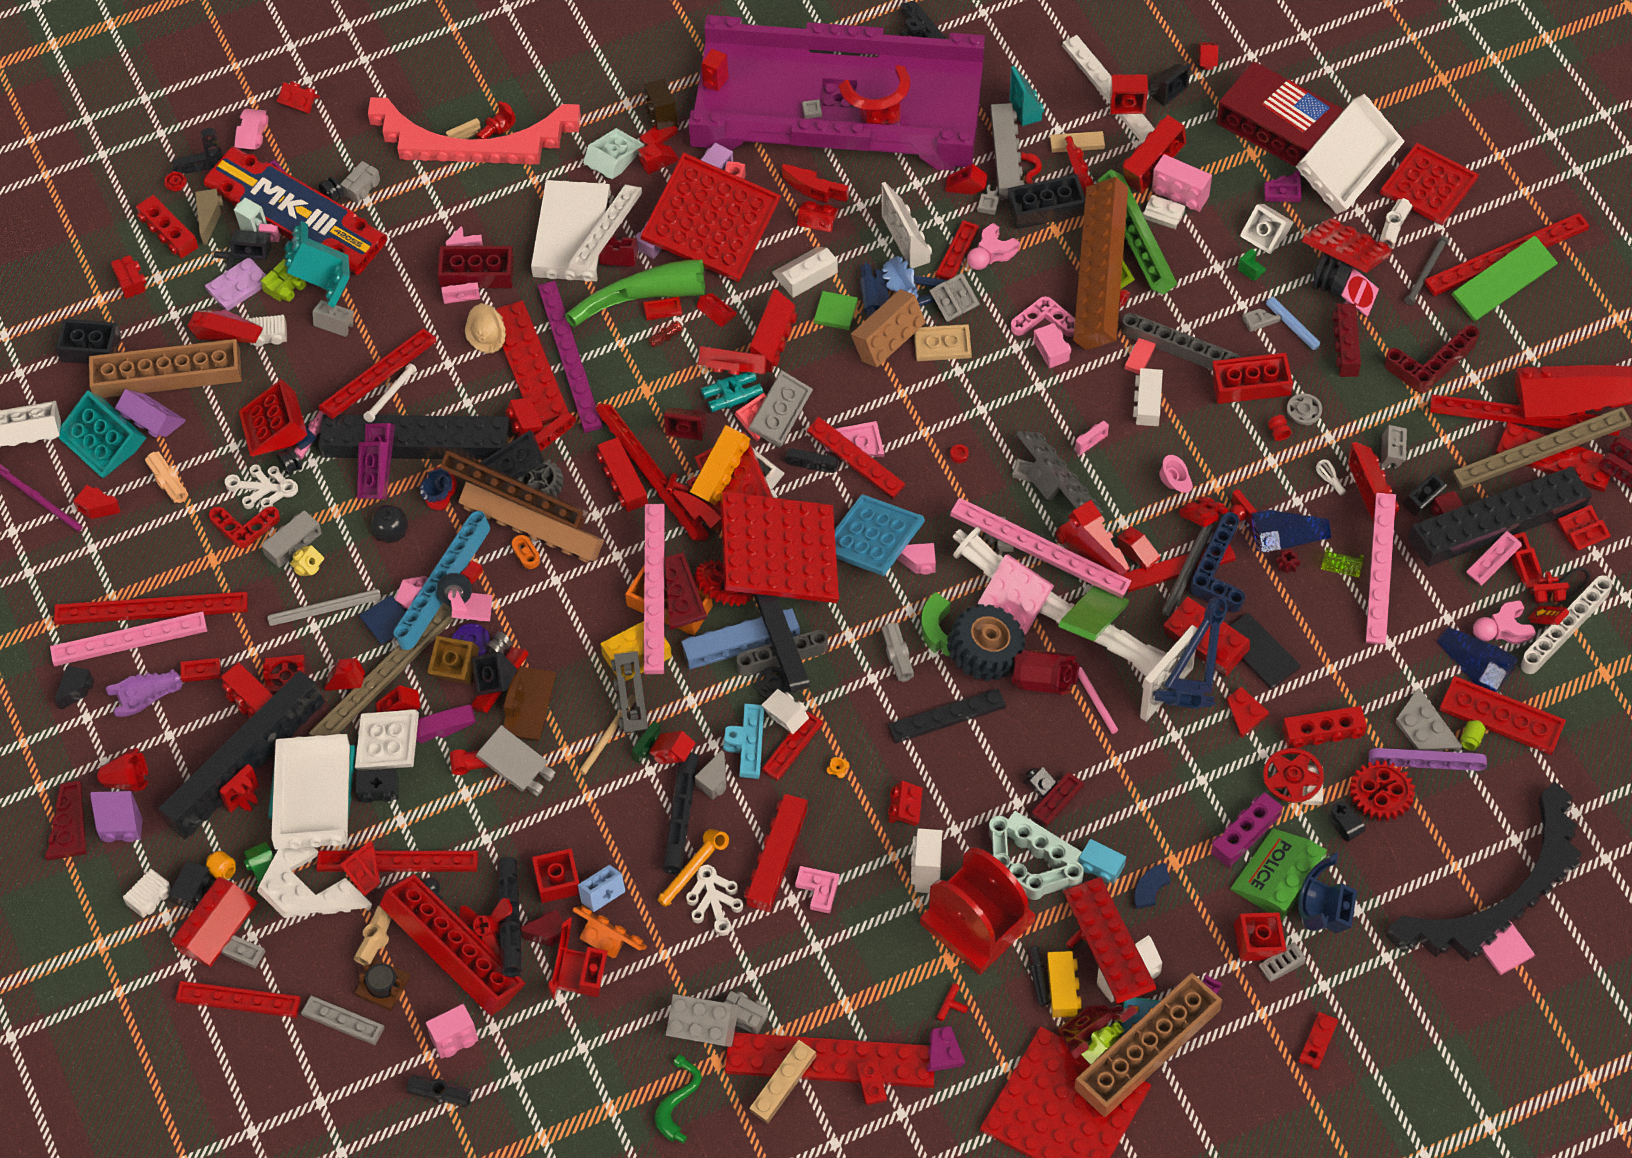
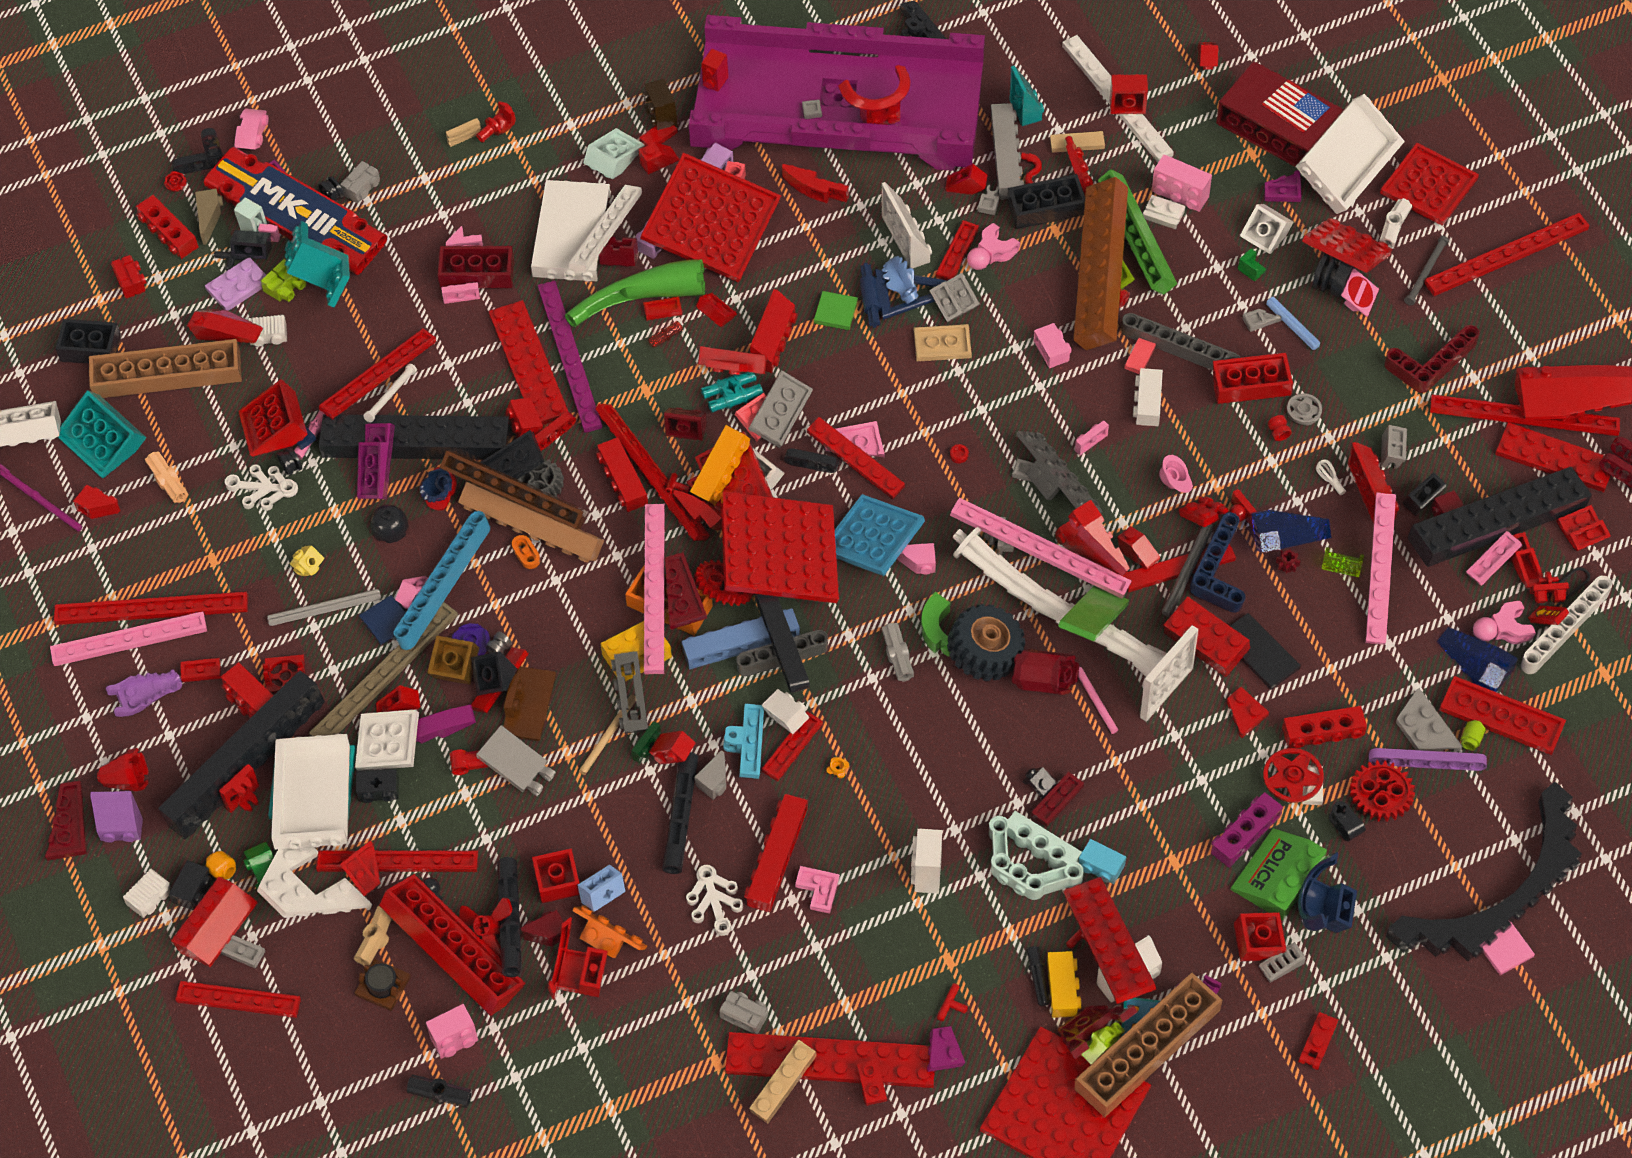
black slope [55,666,94,709] -> none
medium lavender slope [115,389,186,438] -> none
red beam [209,506,280,549] -> none
light grey brick [261,510,322,568] -> none
red bracket [276,81,320,114] -> none
light grey tile [301,996,384,1046] -> none
light grey hinge [313,300,354,337] -> none
red slope [324,658,365,691] -> none
coral arch [368,97,581,165] -> none
plate [437,573,492,621] -> none
red piece [461,560,483,585] -> none
tan piece [465,303,506,354] -> none
green animal [654,1054,702,1144] -> none
light orange piece [657,829,729,907] -> none
light grey brick [666,994,739,1047] -> none
black wheel [756,667,790,699] -> none
white slope [773,247,838,298] -> none
red bracket [797,201,838,232] -> none
medium nougat brick [851,289,926,367] -> none
black plate [888,688,1006,744] -> none
red bracket [888,781,923,826] -> none
red piece [920,847,1036,975] -> none
bright pink plate [977,555,1054,635] -> none
bright pink beam [1011,297,1075,337] -> none
red brick [1123,115,1187,194] -> none
dark blue tile [1134,863,1170,909] -> none
black slope [1149,63,1191,106] -> none
dark blue piece [1153,597,1228,709] -> none
dark red brick [1332,304,1361,377] -> none
bright green tile [1451,236,1558,323] -> none
dark tan plate [1452,407,1632,489] -> none

